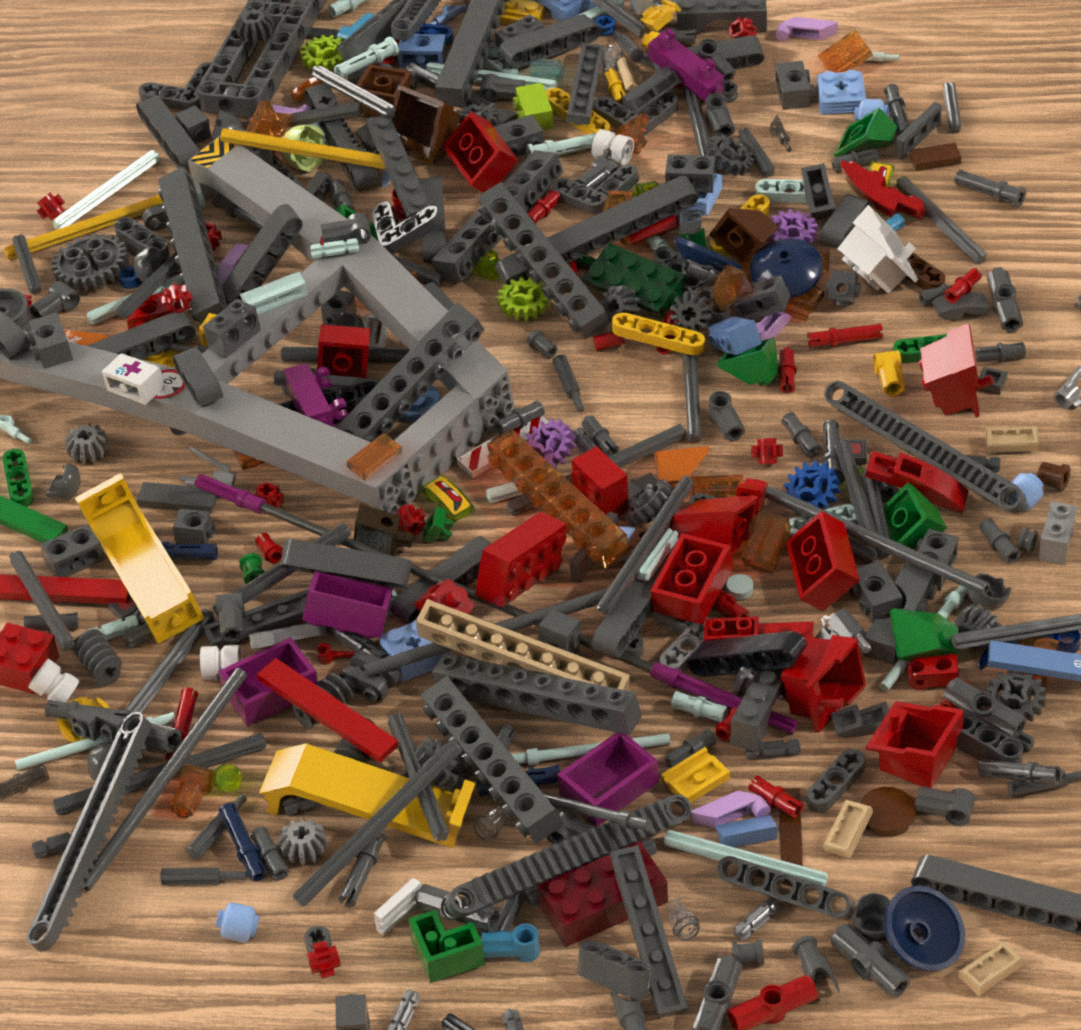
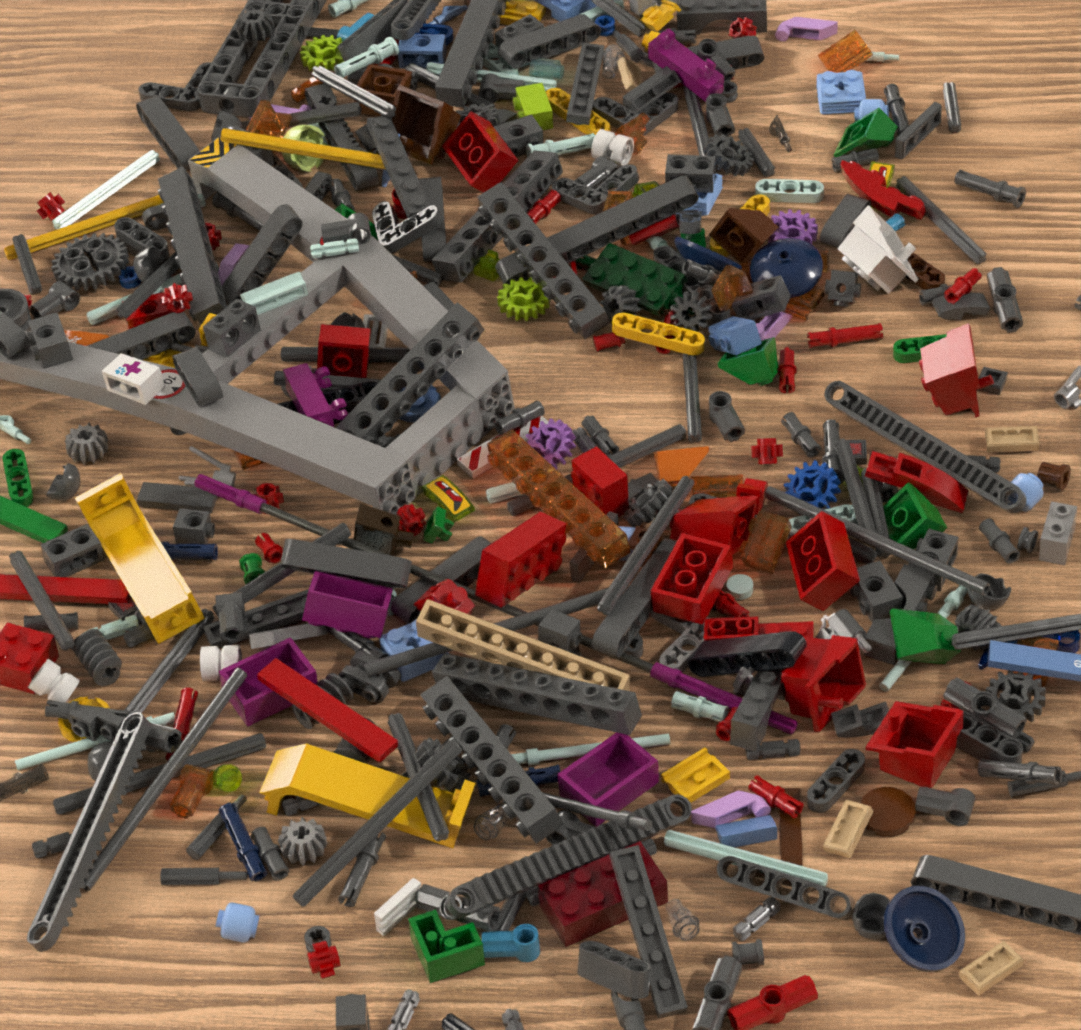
dark grey brick [175,106,211,144] -> none
red hand [316,643,355,665] -> none
dark grey brick [321,290,357,325] -> none
clear orange tile [347,433,402,481] -> none
dark grey pin [527,330,558,359] -> none
dark grey axle [552,354,585,412] -> none
yellow axle [604,68,626,105] -> none
light aqua axle [636,529,678,582] -> none
dark grey axle [665,729,717,768] -> none
dark grey brick [775,61,814,110] -> none
dark grey piece [792,936,840,1002] -> none
dark grey brick [801,163,835,220] -> none
dark grey piece [831,923,910,998] -> none
yellow piece [873,350,905,397] -> none
red leg [907,653,959,690] -> none
reddish brown tile [910,143,962,171] -> none
dark grey axle [975,342,1026,362] -> none

